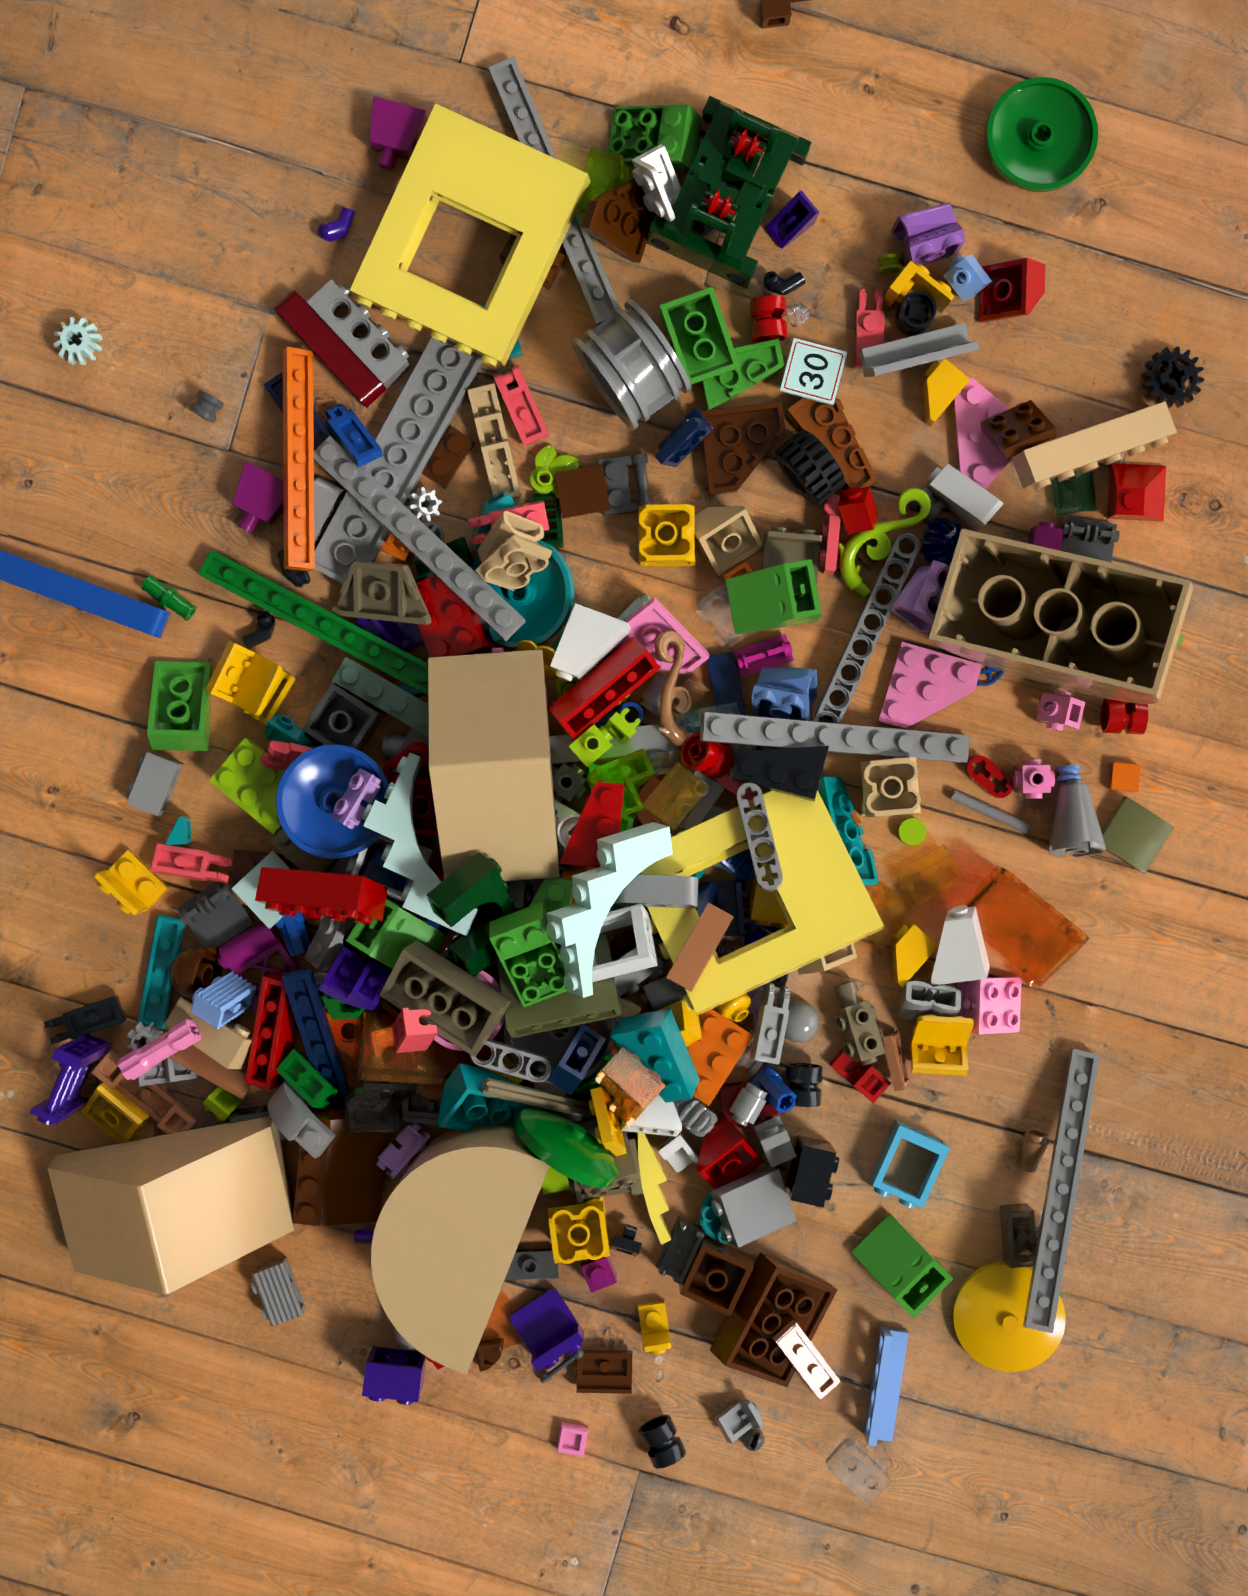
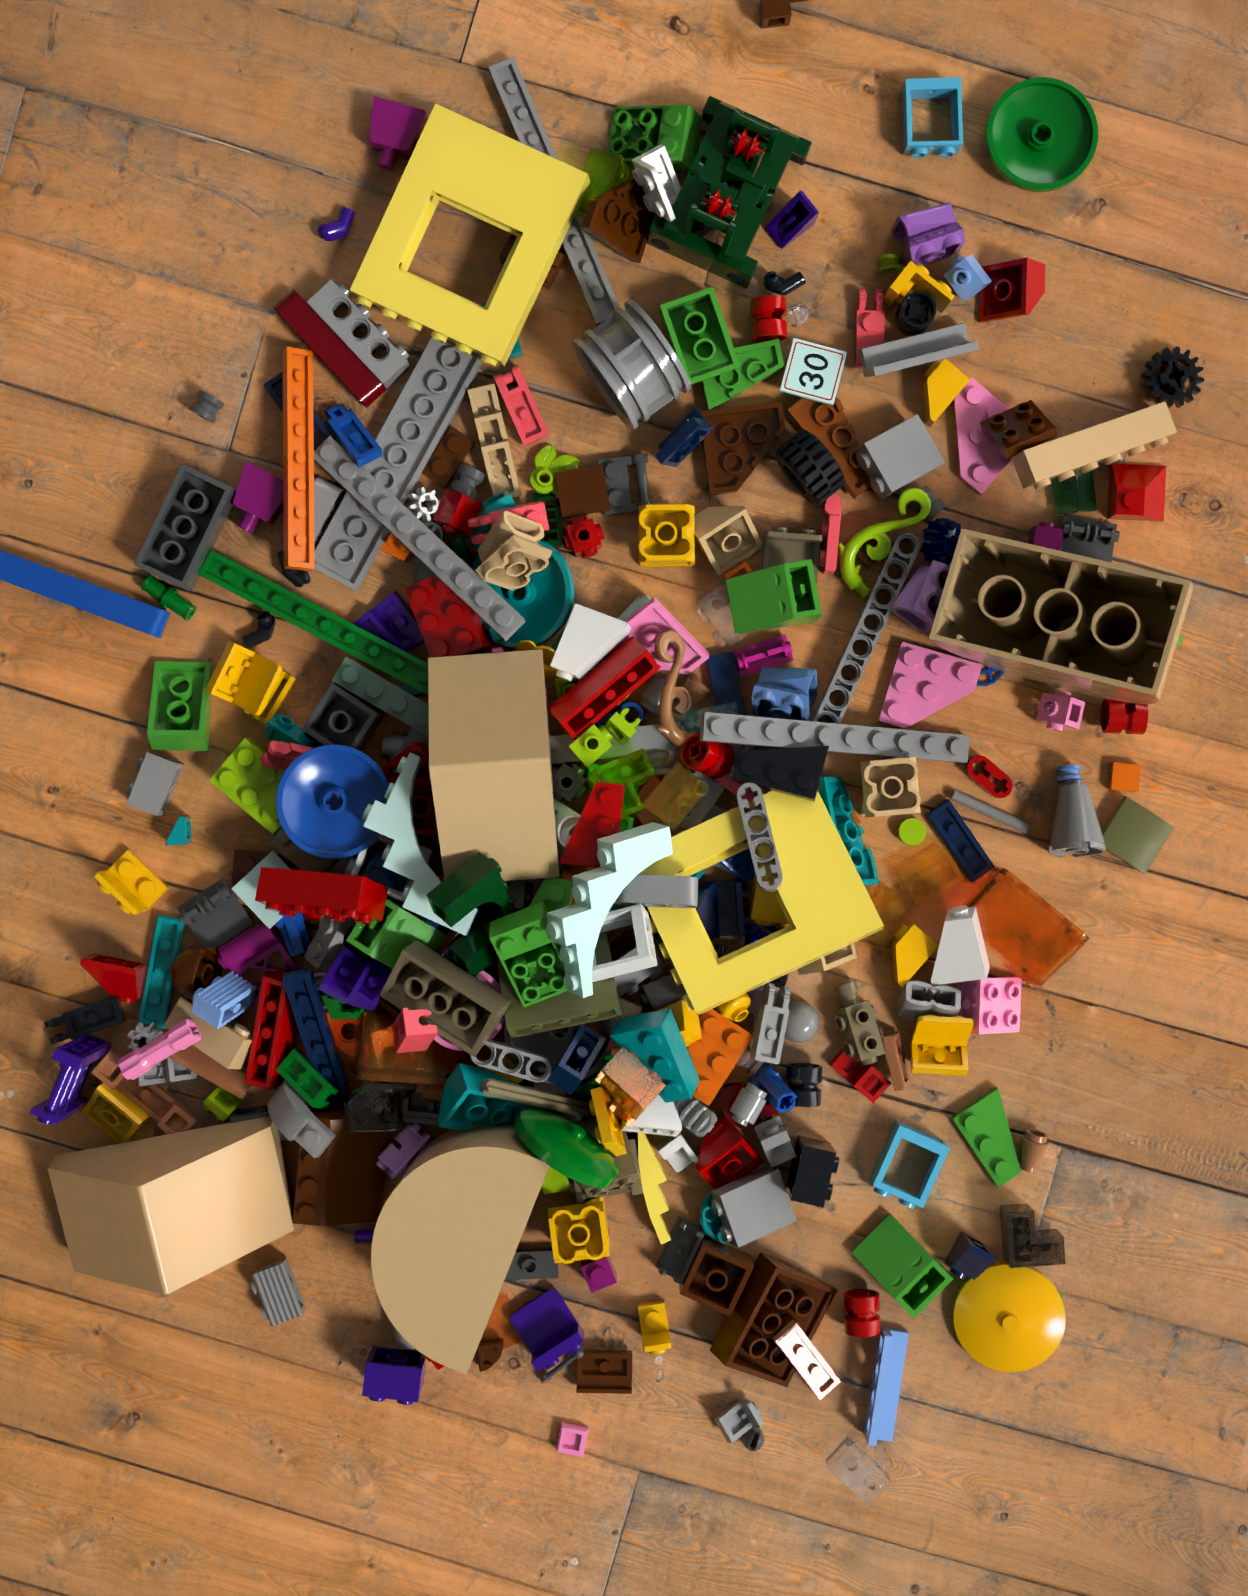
light aqua gear [53,317,103,366] -> none
coral hinge [150,843,233,883] -> none
dark tan wing [331,560,431,625] -> none
lavender hinge [331,768,382,829] -> none
black tile [610,1225,642,1257] -> none
black wheel [638,1415,686,1469] -> none
nougat tile [666,902,734,992] -> none
red brick [838,486,878,534] -> none
white slope [927,464,1004,531] -> none
bright pink brick [1013,759,1055,799] -> none
light grey plate [1023,1049,1100,1334] -> none
none -> red slope [80,954,148,1003]
none -> dark grey brick [134,463,236,592]
none -> red brick [433,489,482,536]
none -> dark grey wheel [449,463,485,500]
none -> red brick [563,516,605,559]
none -> red wheel [843,1289,881,1337]
none -> light grey brick [854,414,945,499]
none -> medium azure window [901,77,963,158]
none -> dark blue tile [925,799,995,883]
none -> dark blue slope [945,1232,996,1280]
none -> bright green wing [951,1087,1021,1187]

